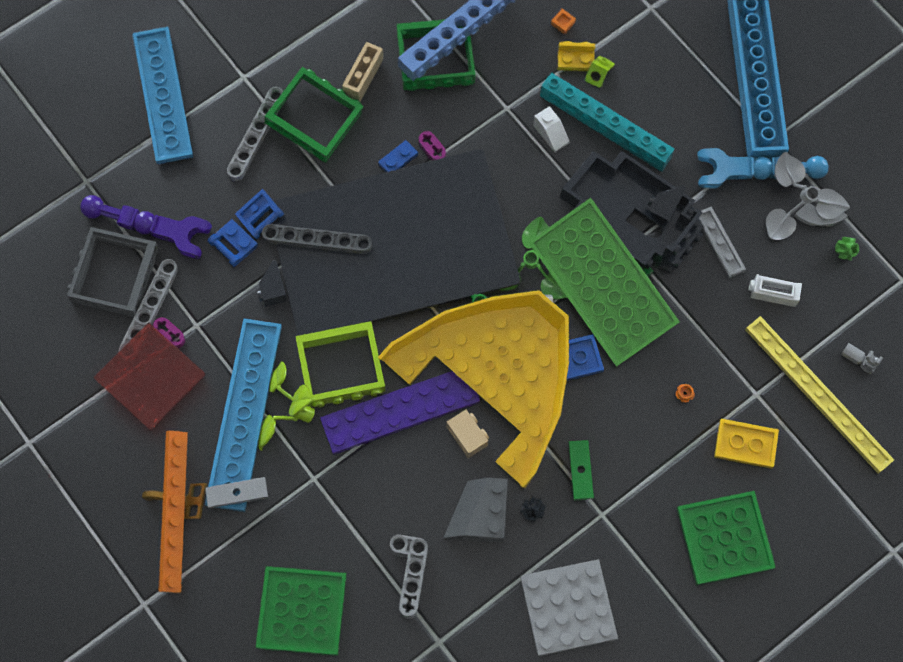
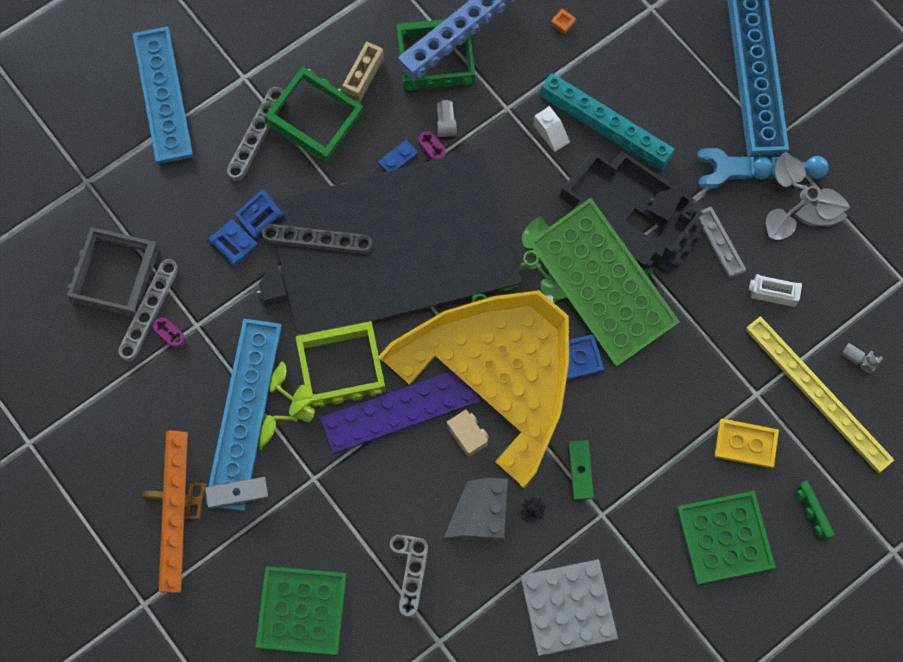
dark purple piece [80,195,212,259] -> none
clear red plate [93,322,205,431] -> none
yellow bracket [558,41,595,71] -> none
lime bracket [585,56,615,88] -> none
orange plate [675,384,695,403] -> none
bright green gear [835,237,859,260] -> none
none -> light grey piece [437,100,457,137]
none -> green tile [796,481,835,541]

